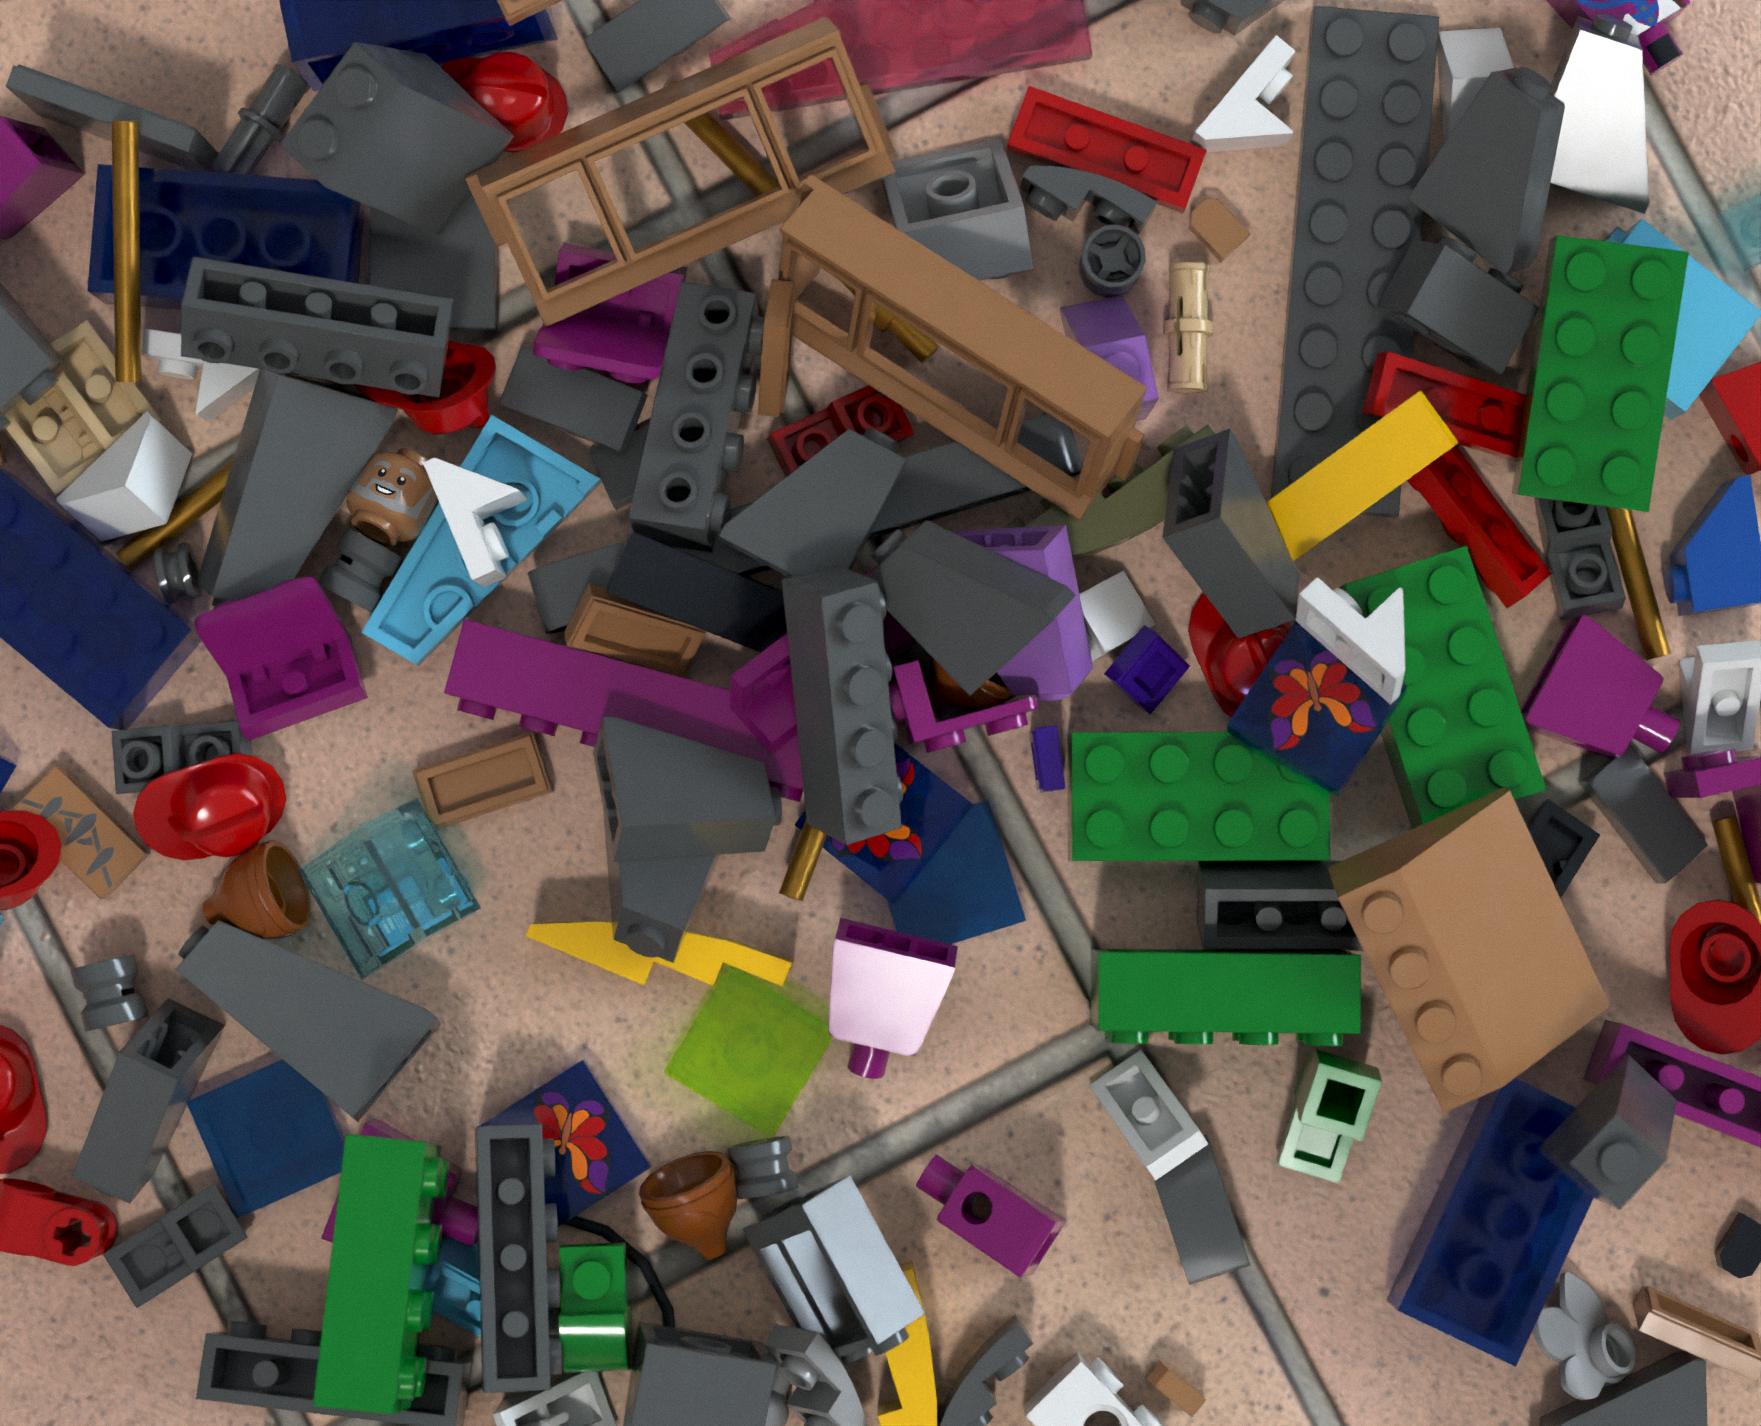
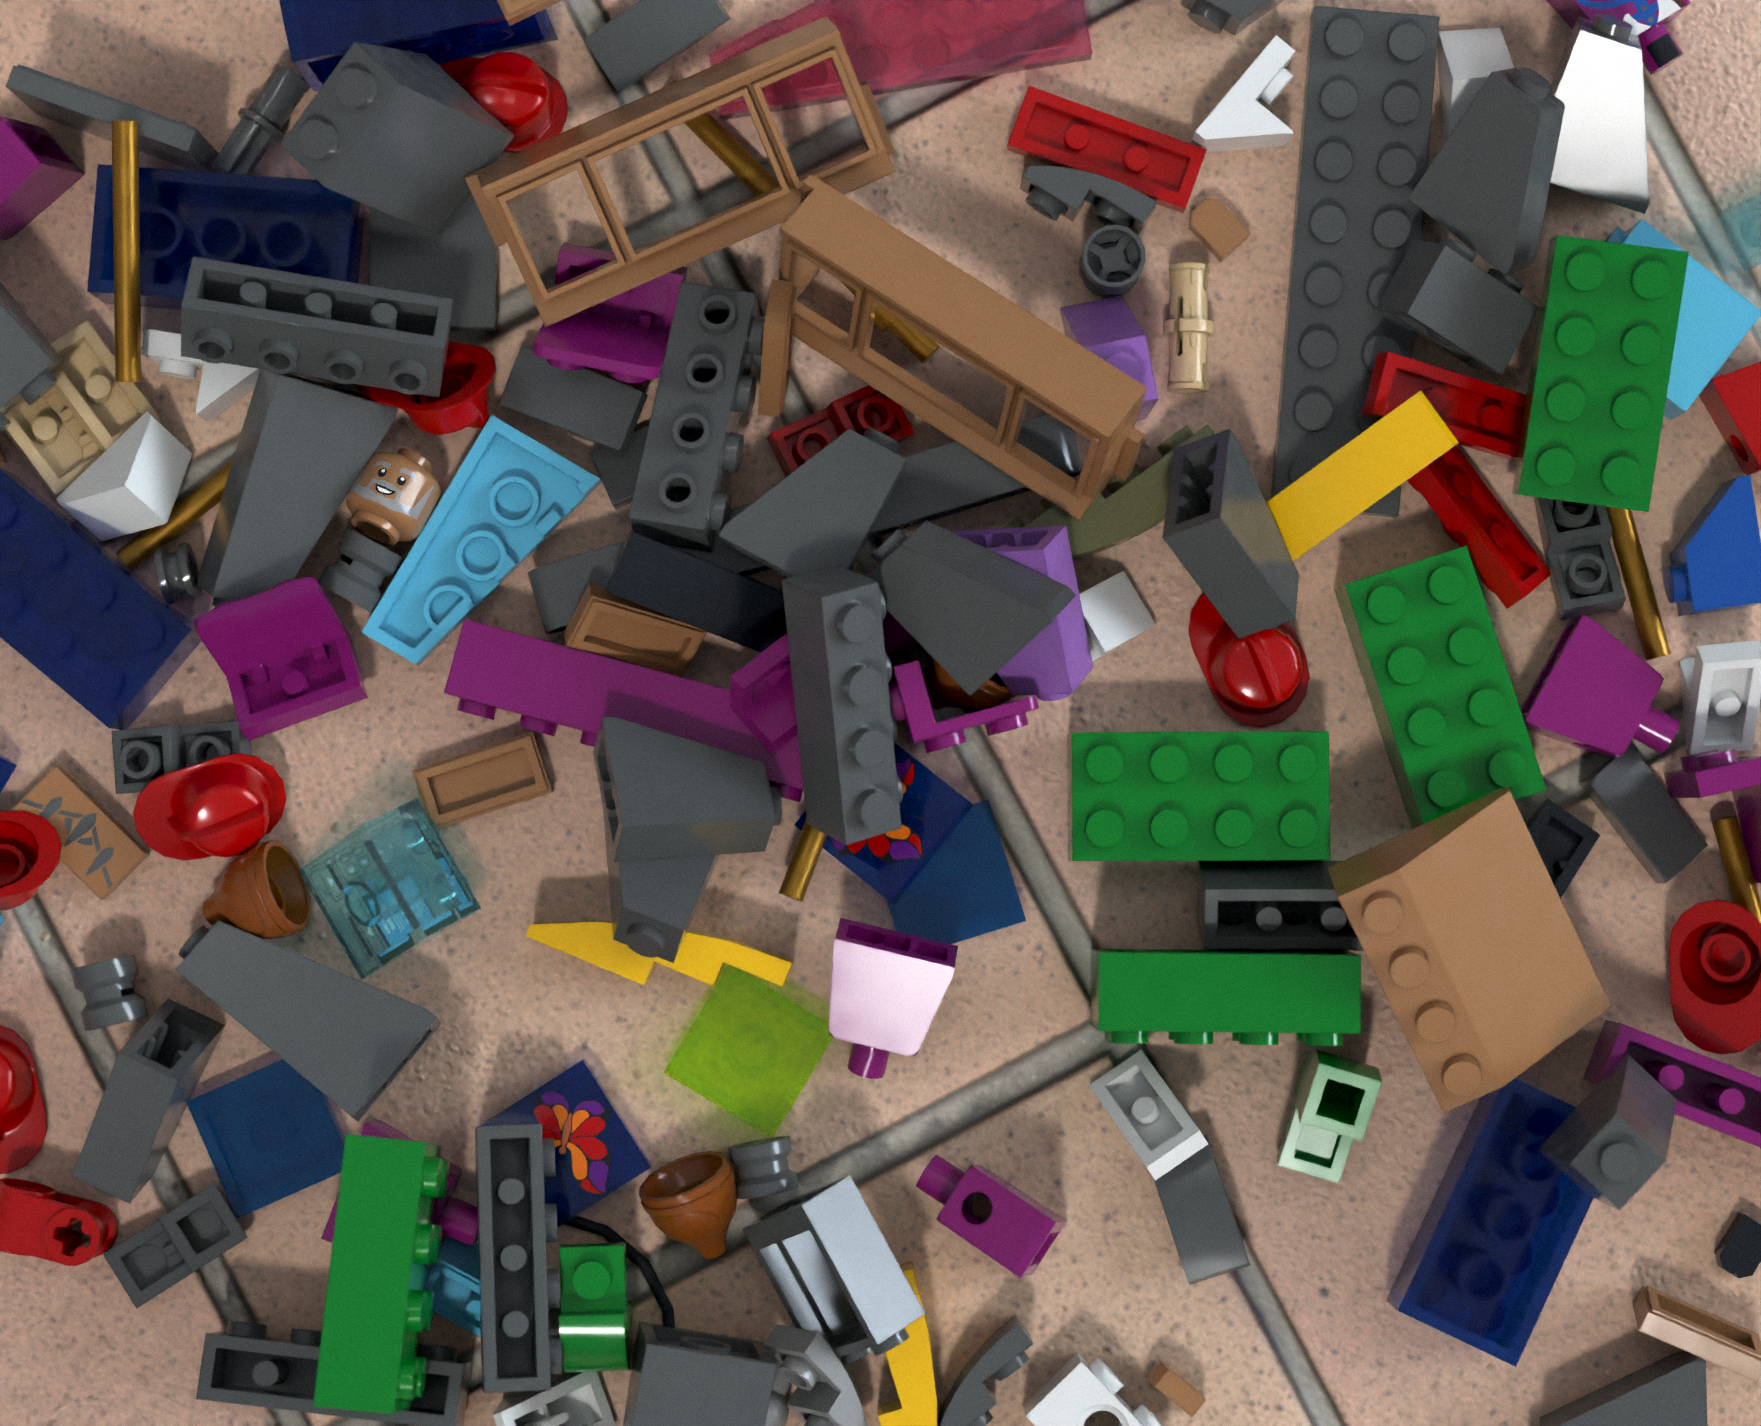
white slope [423,457,528,588] -> none
light grey slope [881,137,1034,281] -> none
dark purple tile [1029,725,1066,793] -> none
dark purple tile [1104,625,1190,715] -> none
tile [1227,622,1407,797] -> none
white slope [1295,577,1405,705] -> none
light grey plate [1531,1272,1636,1400] -> none

